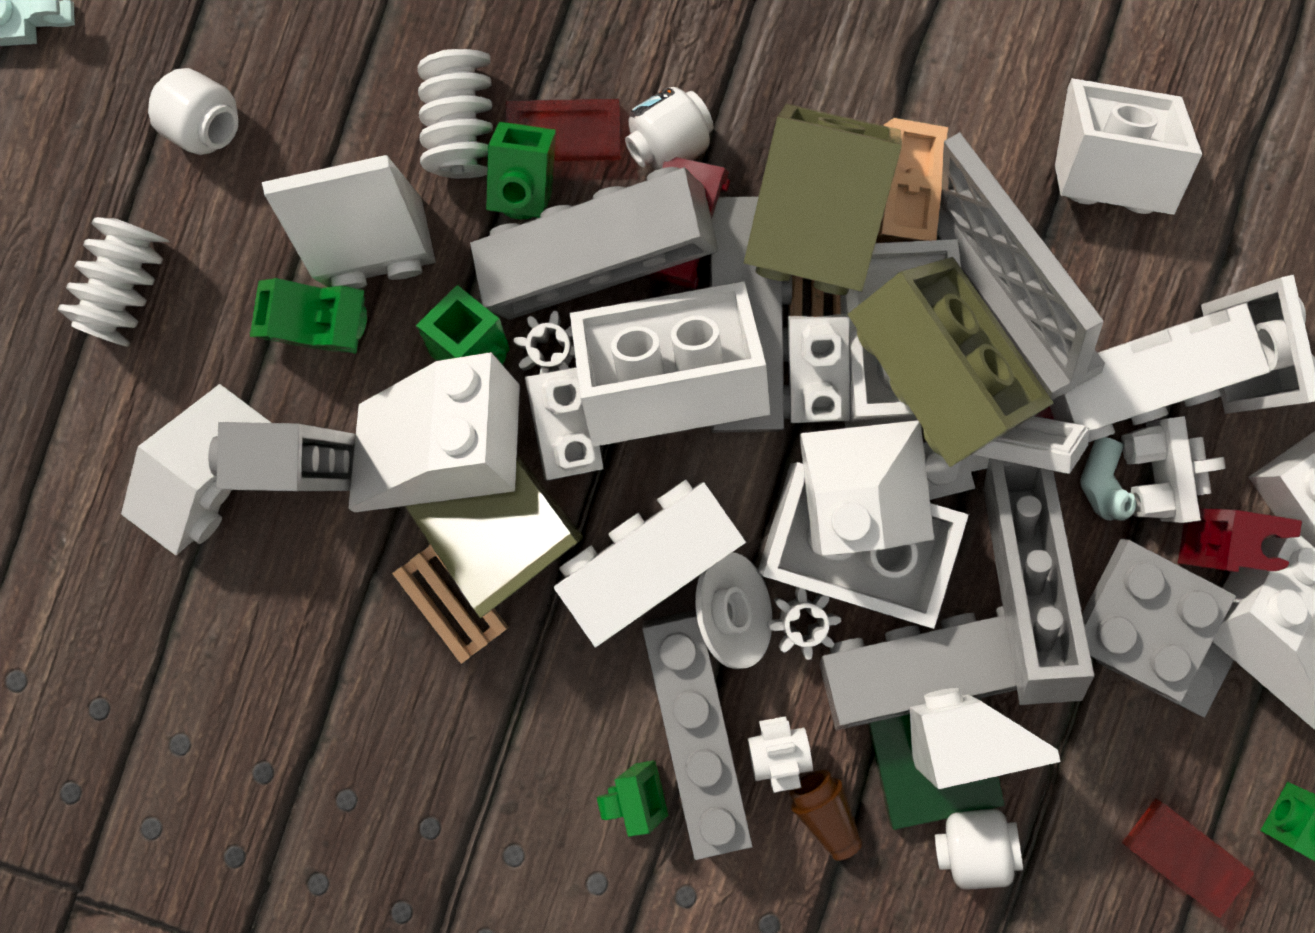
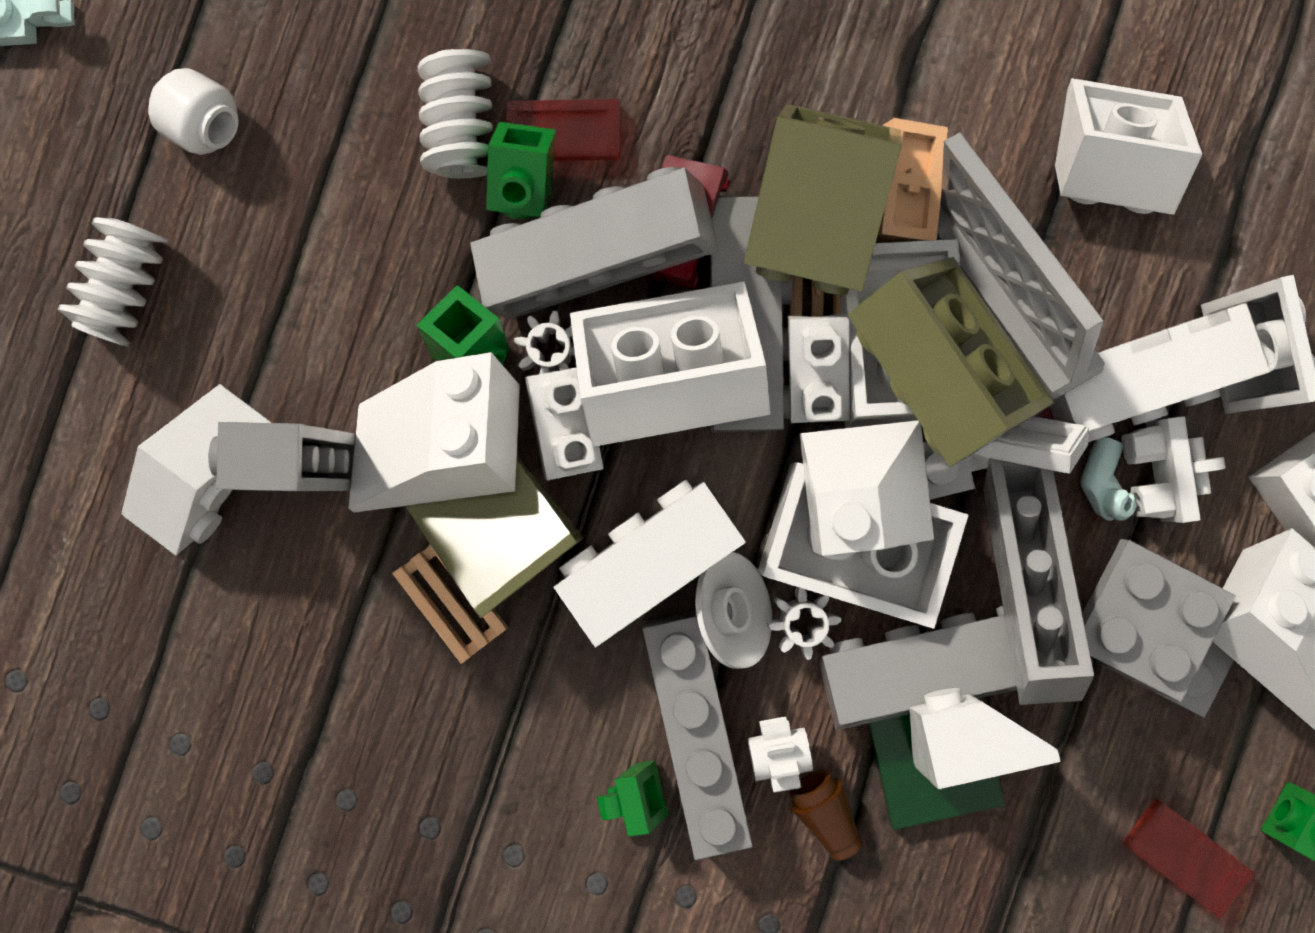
green brick [250,278,367,354] -> none
white slope [262,155,436,289] -> none
white head [625,87,714,170] -> none
white head [935,809,1023,889] -> none
dark red hinge [1178,508,1302,572] -> none

